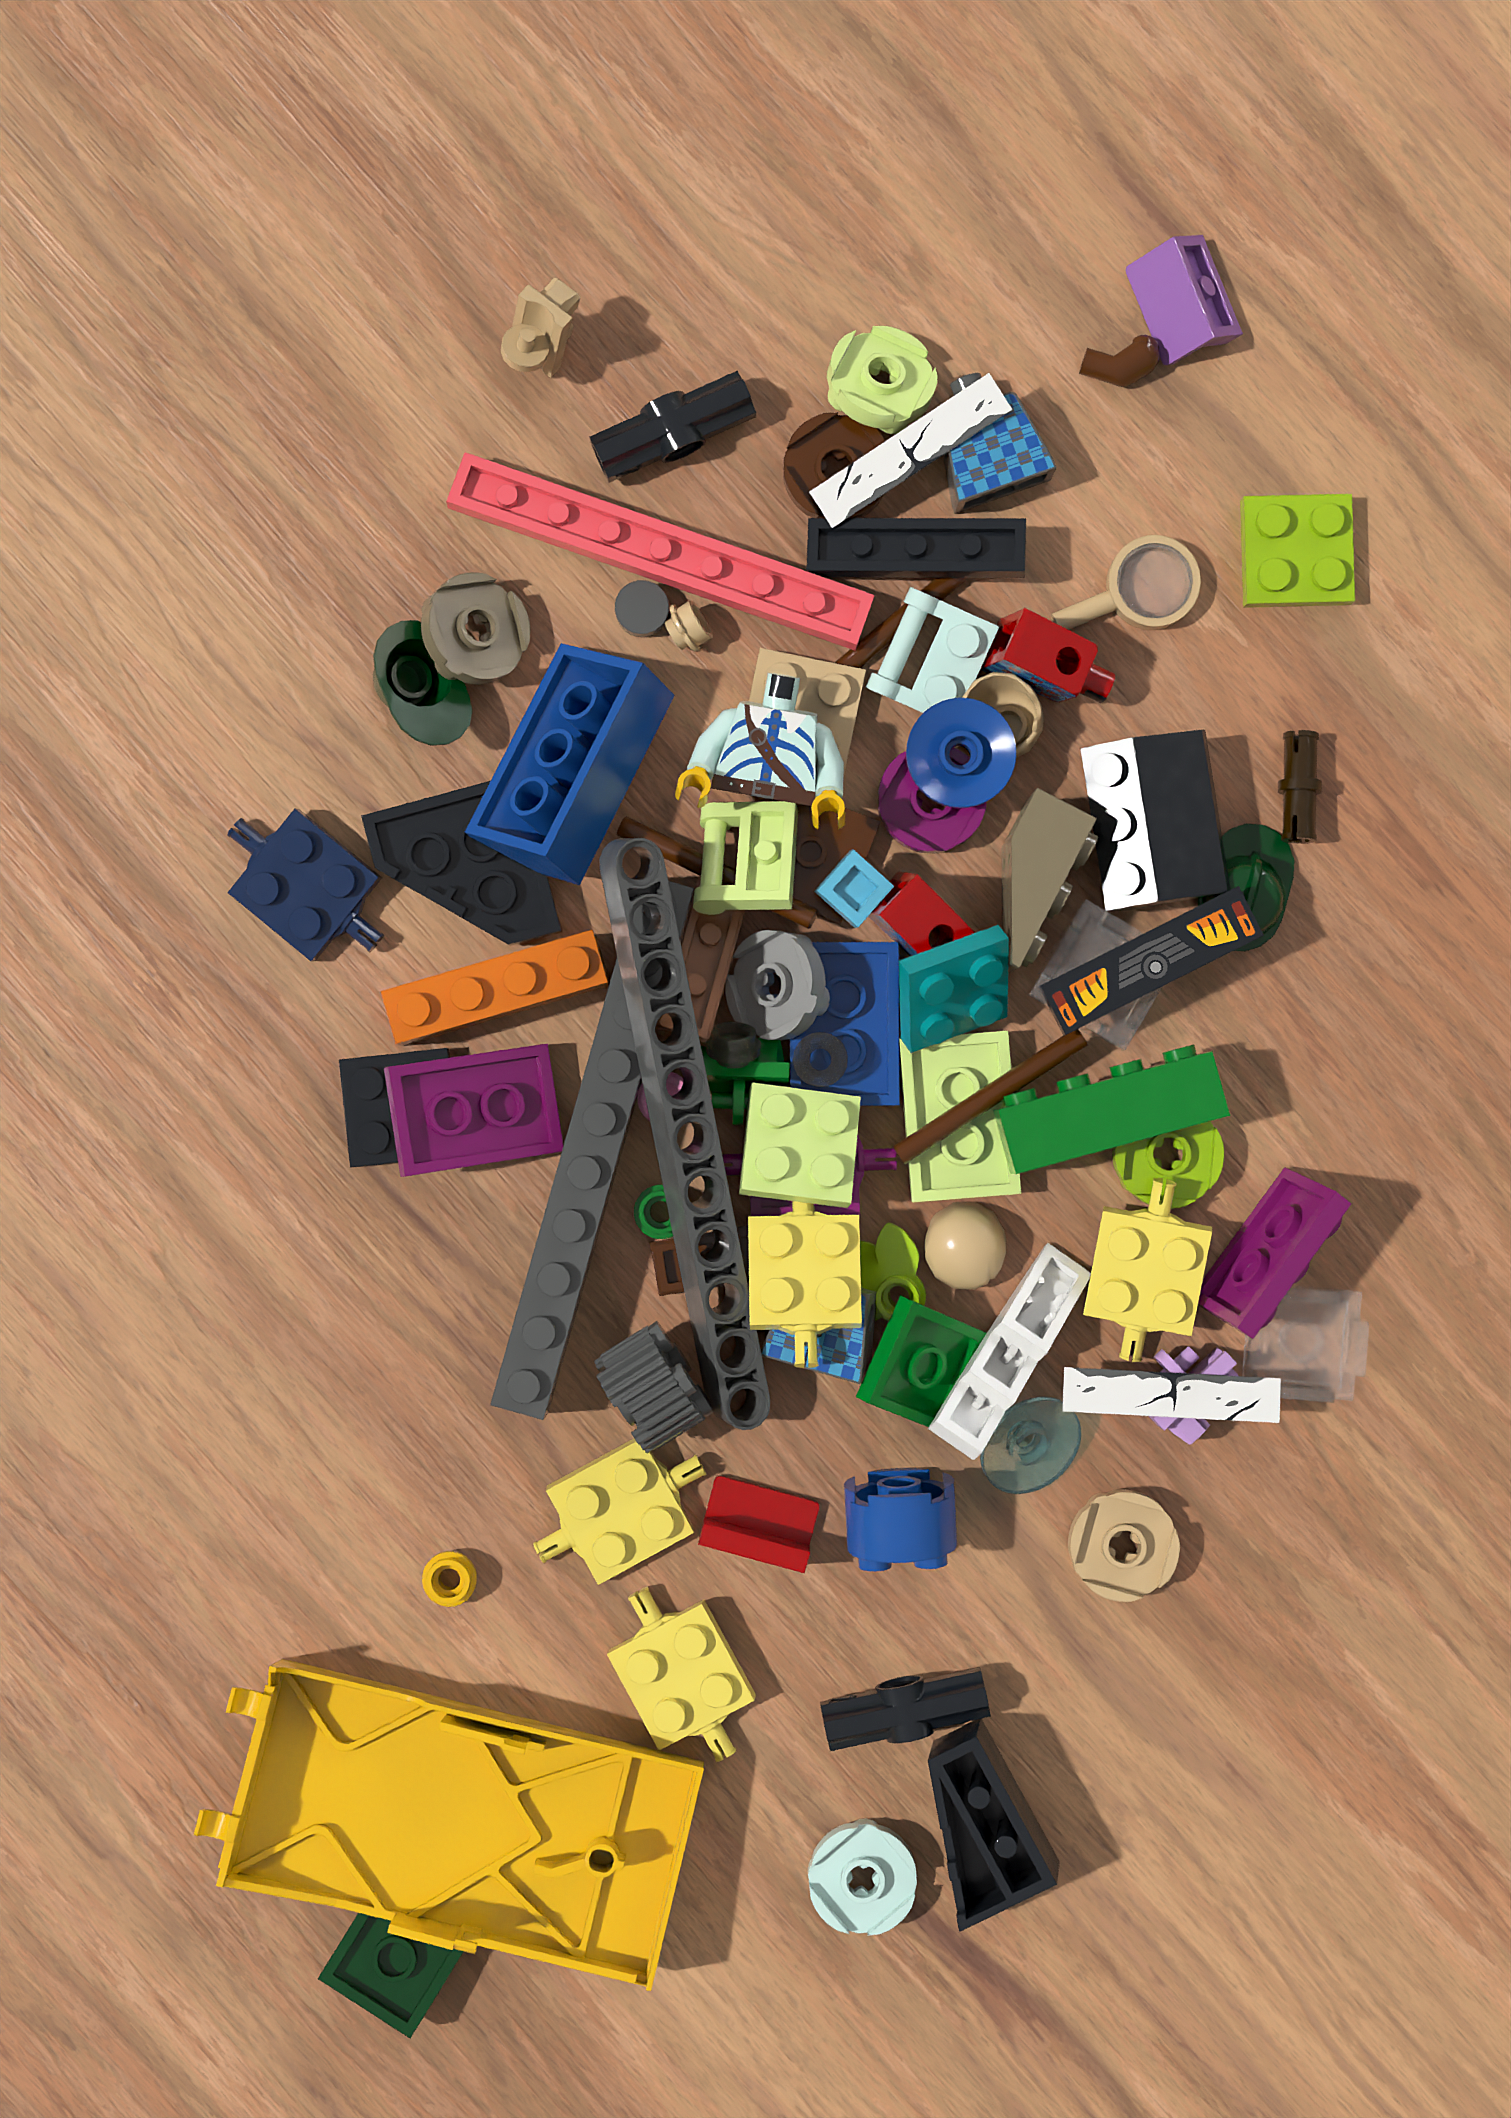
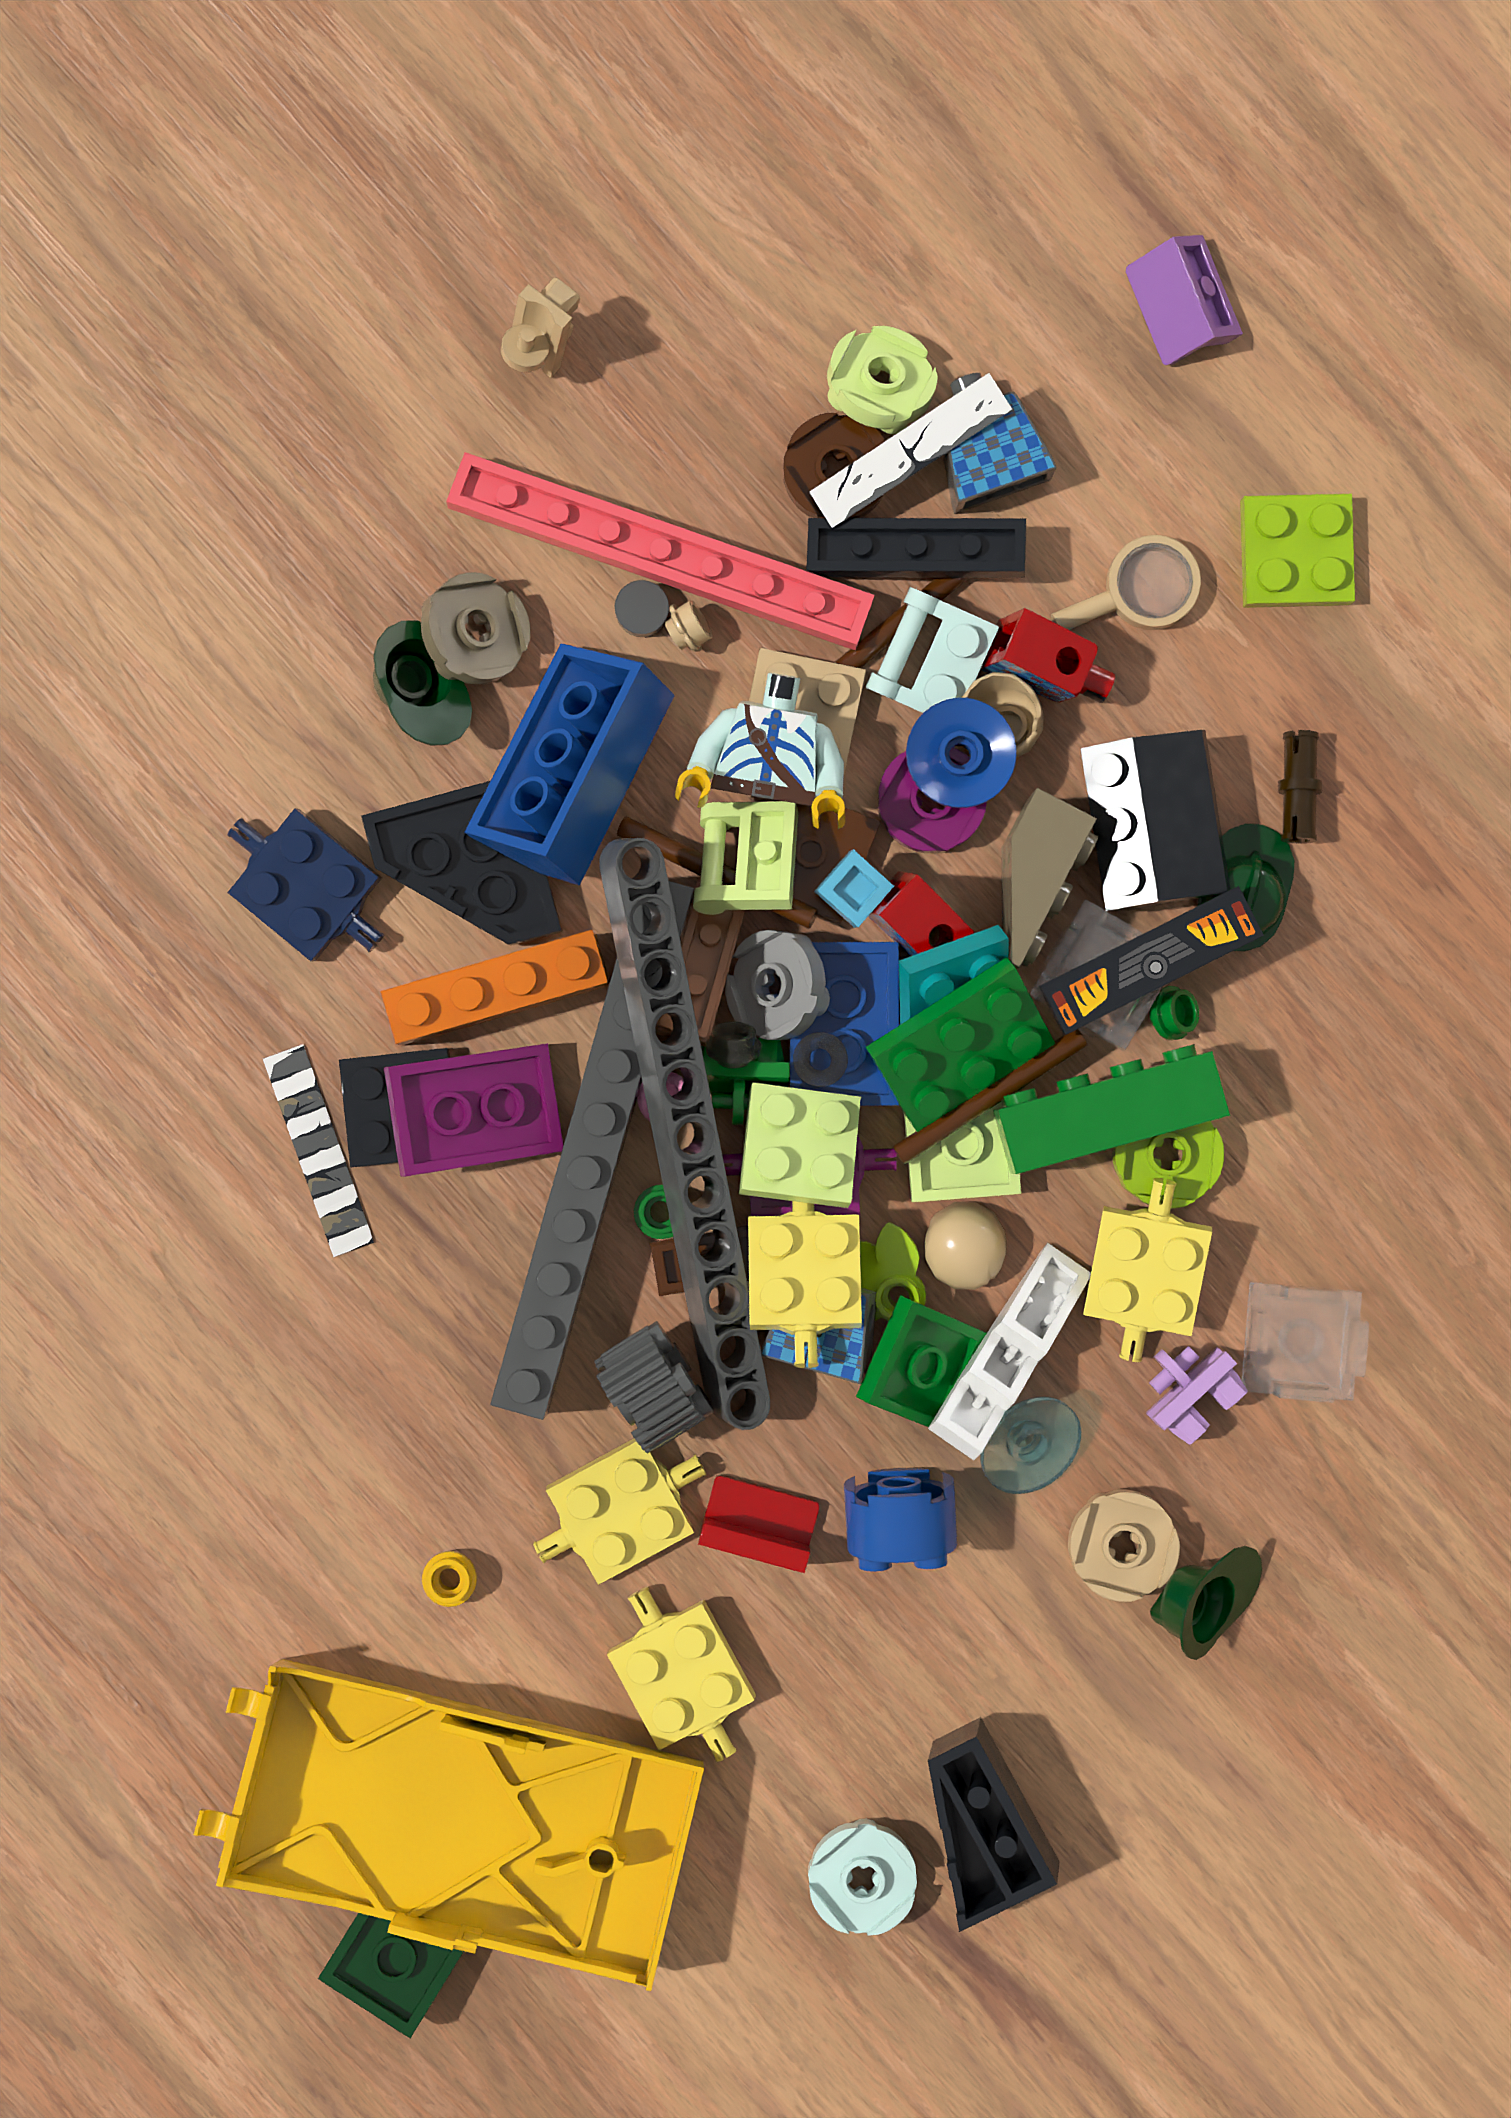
black piece [589,371,756,483] -> none
black piece [820,1667,991,1751] -> none
white sticker [1063,1367,1281,1423] -> none
reddish brown arm [1079,335,1160,387] -> none
magenta plate [1198,1167,1351,1339] -> none
none -> sticker [263,1045,374,1257]
none -> green plate [866,957,1055,1132]
none -> green plate [1149,986,1199,1041]
none -> dark green piece [1150,1546,1262,1660]

